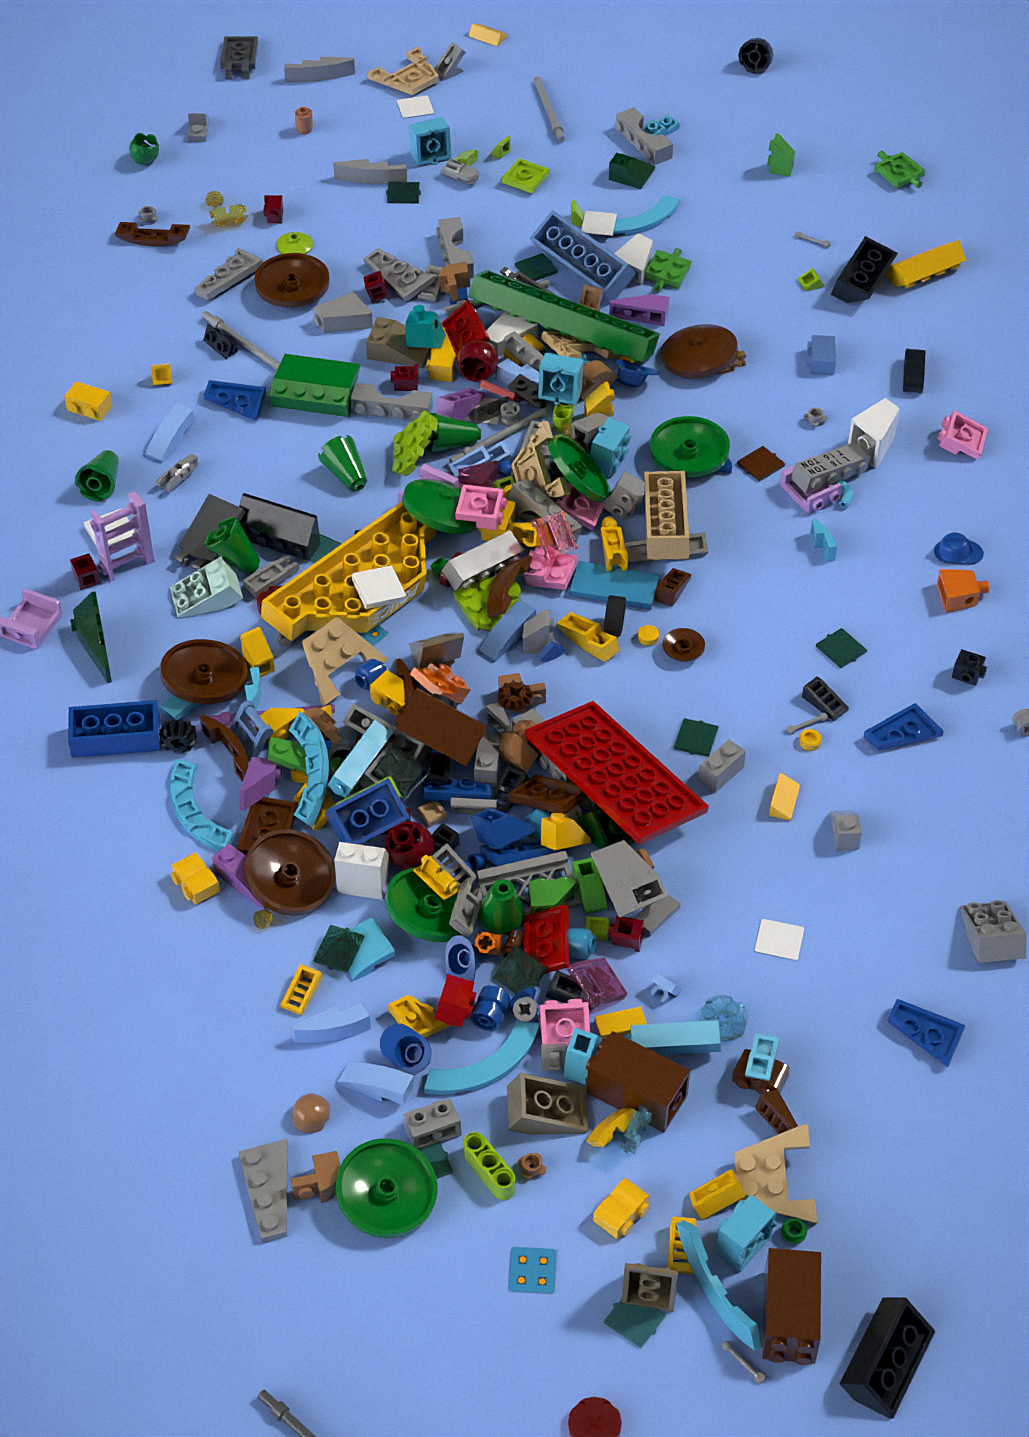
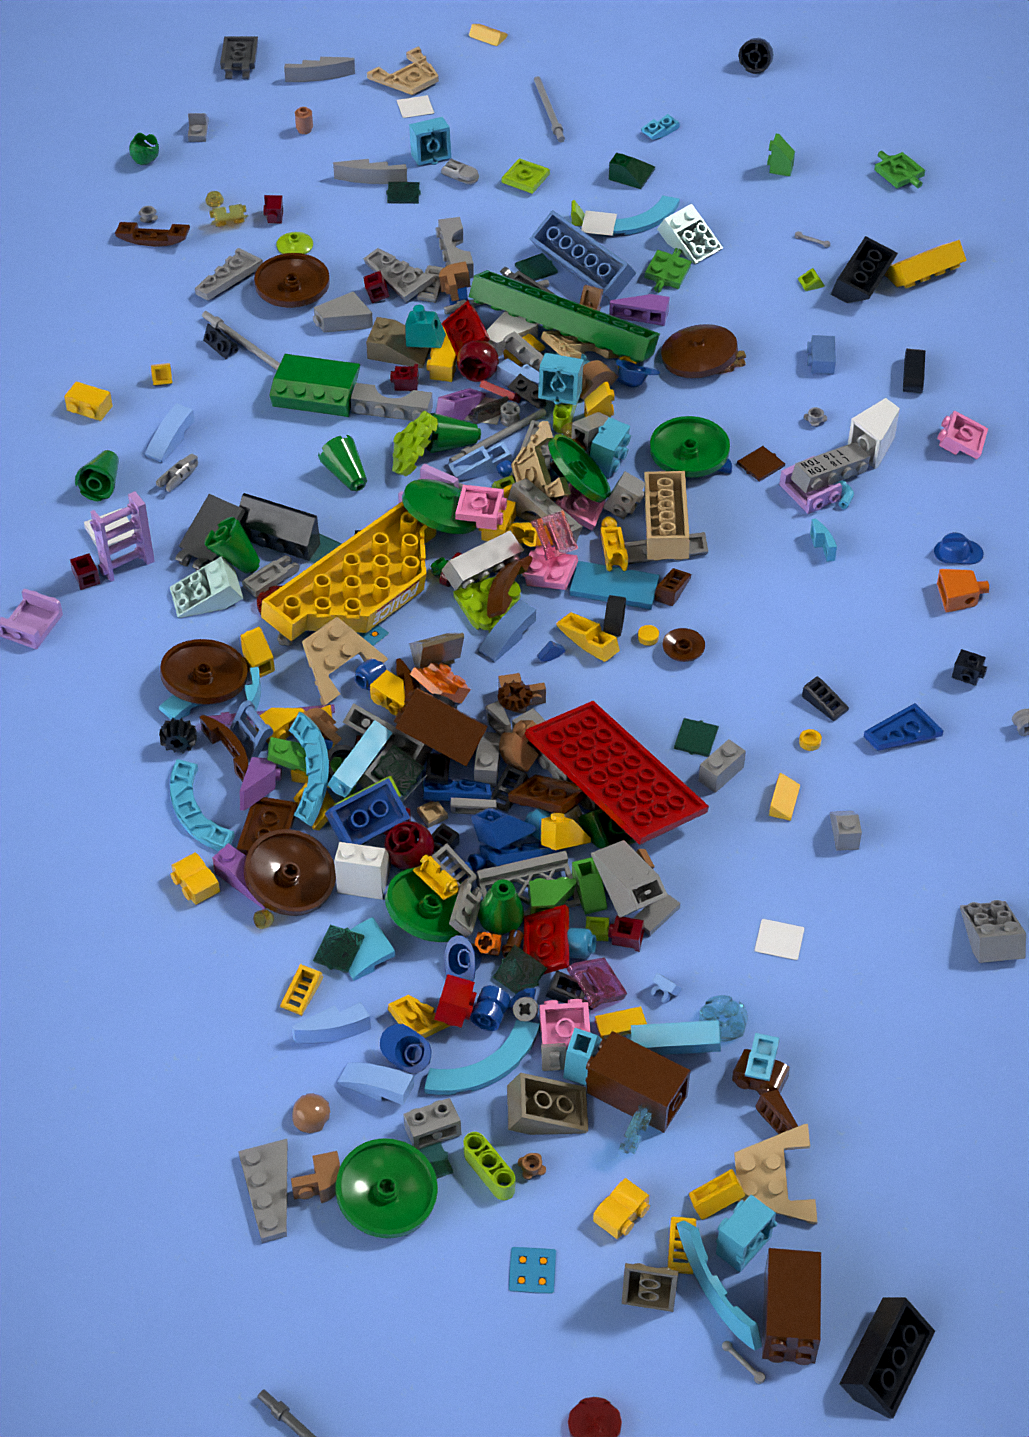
blue brick [68,700,161,758] -> none
dark green wedge [70,591,112,683] -> none
blue wing [204,380,266,421] -> none
white tile [352,565,406,609] -> none
light grey slope [434,42,466,80] -> none
lime slope [454,149,478,166] -> none
clear pink slope [458,460,498,488] -> none
lime slope [490,135,511,159] -> none
light grey slope [523,609,554,654] -> none
yellow slope [586,1108,637,1147] -> none
piece [603,1298,666,1349] -> none
white slope [614,233,653,285] -> none
light grey arch [615,107,673,165] -> none
green plate [781,1218,807,1244] -> none
light grey hinge [786,713,828,735] -> none
clear green piece [816,628,867,668] -> none
blue wing [888,999,965,1067] -> none
none -> light aqua slope [657,204,723,264]

